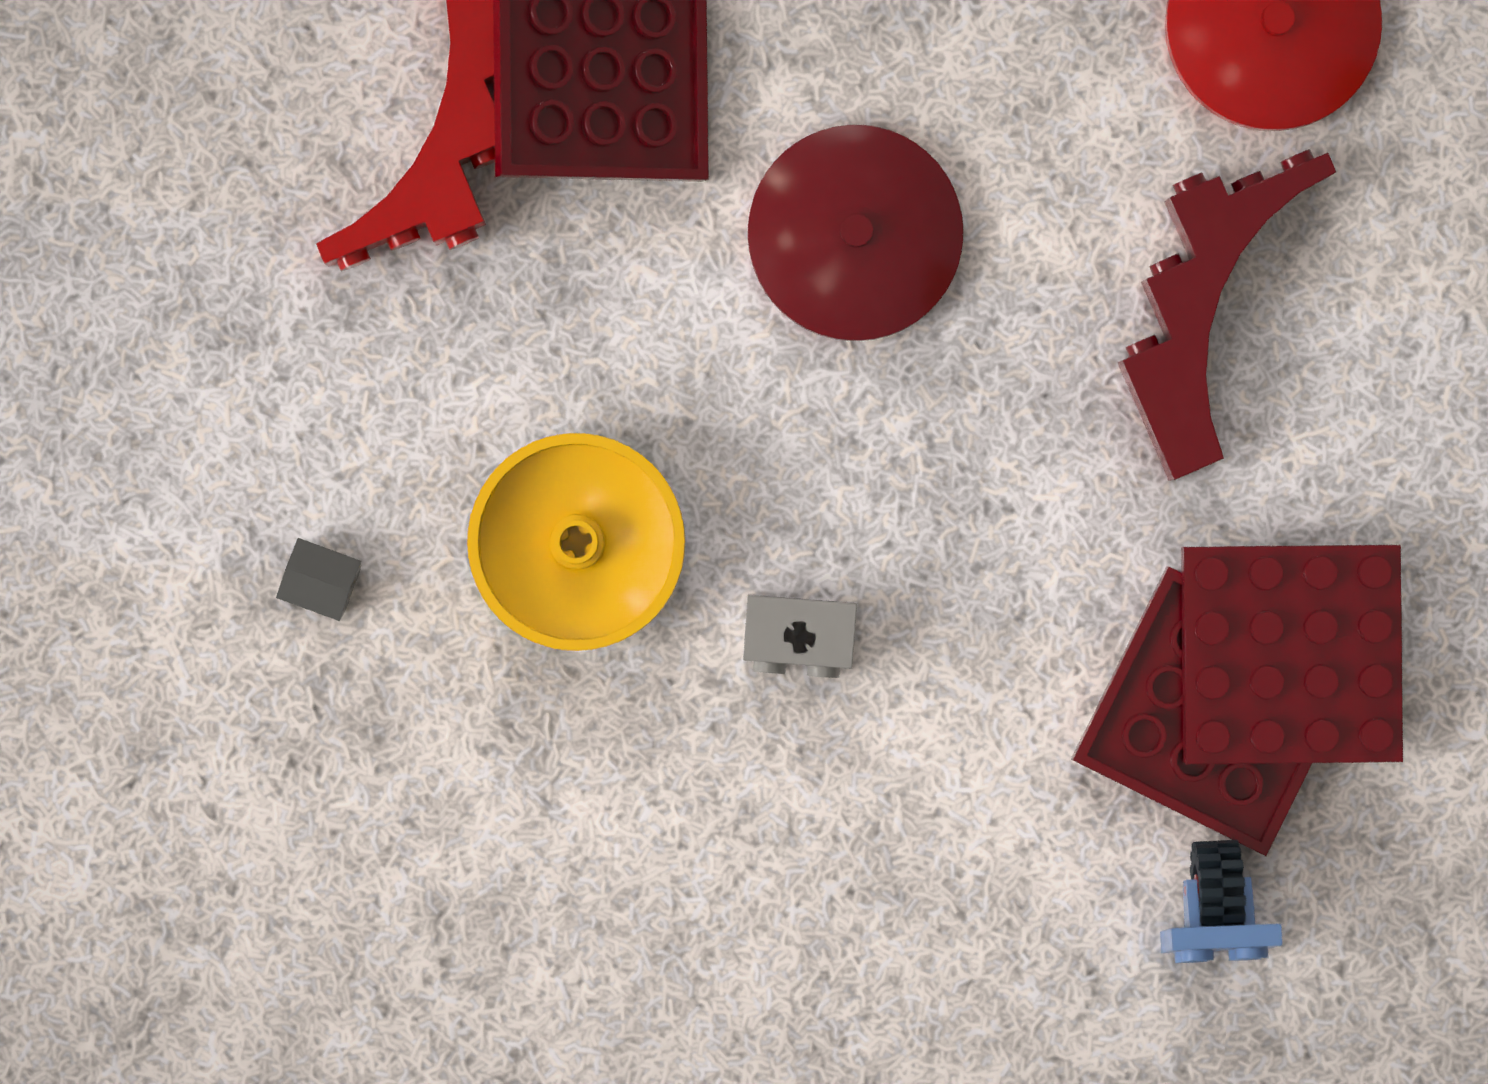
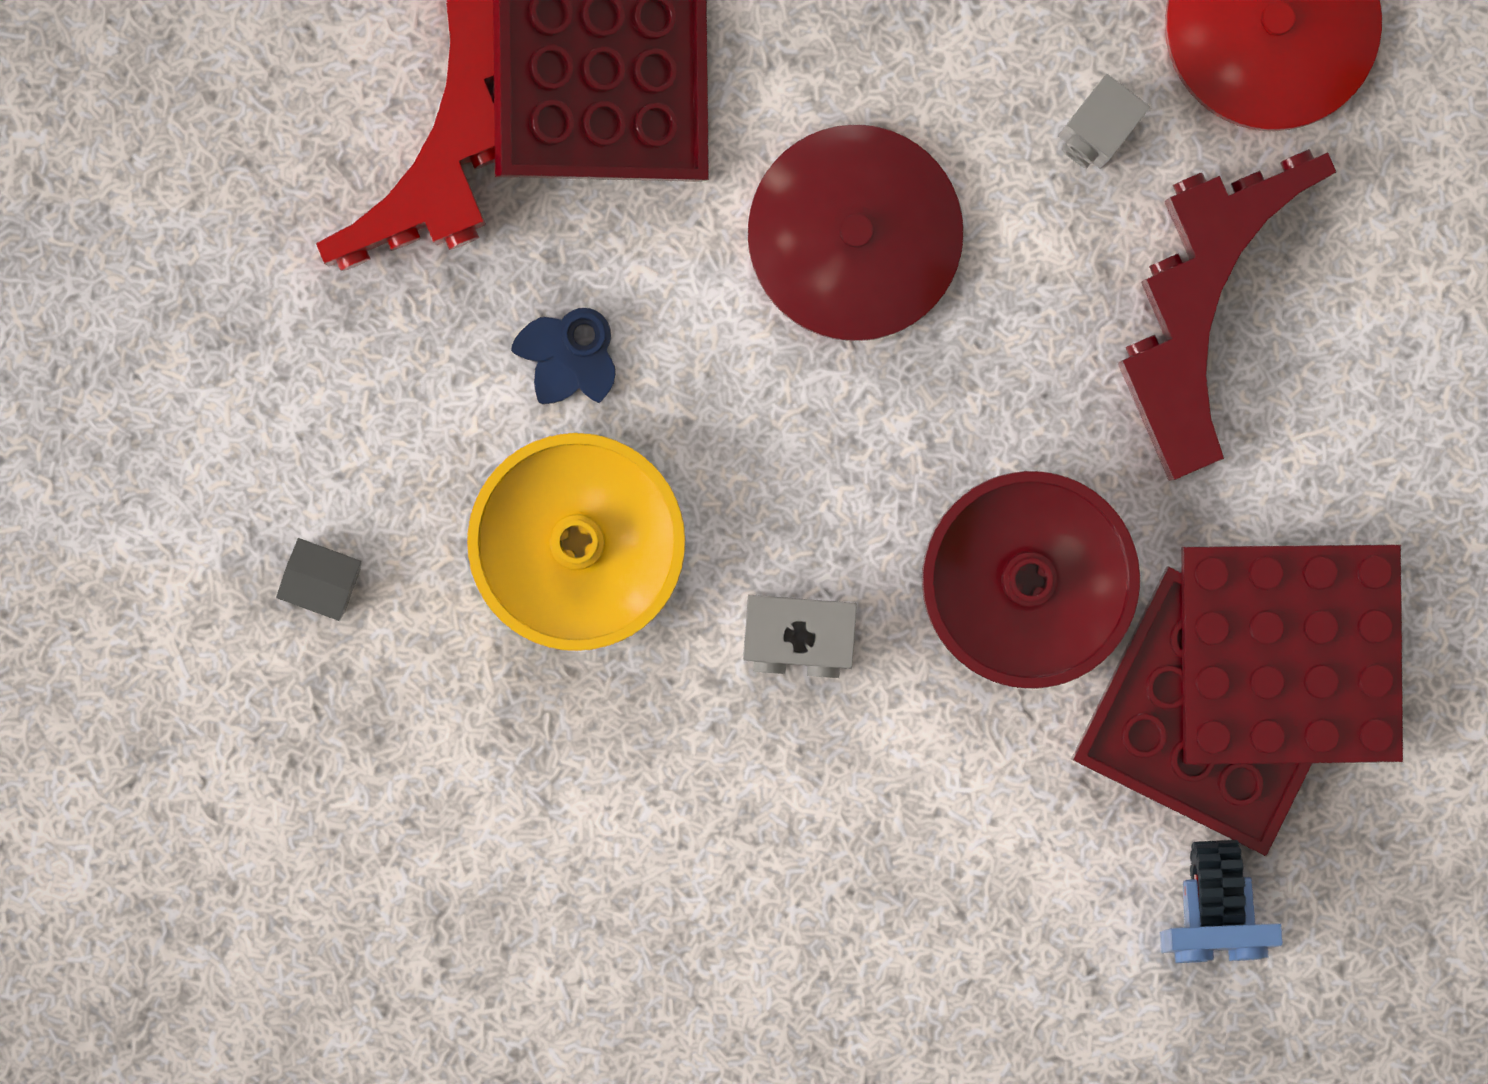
none -> dark blue plate [511,308,616,404]
none -> dark red dish [922,471,1140,689]
none -> light grey brick [1058,73,1150,169]

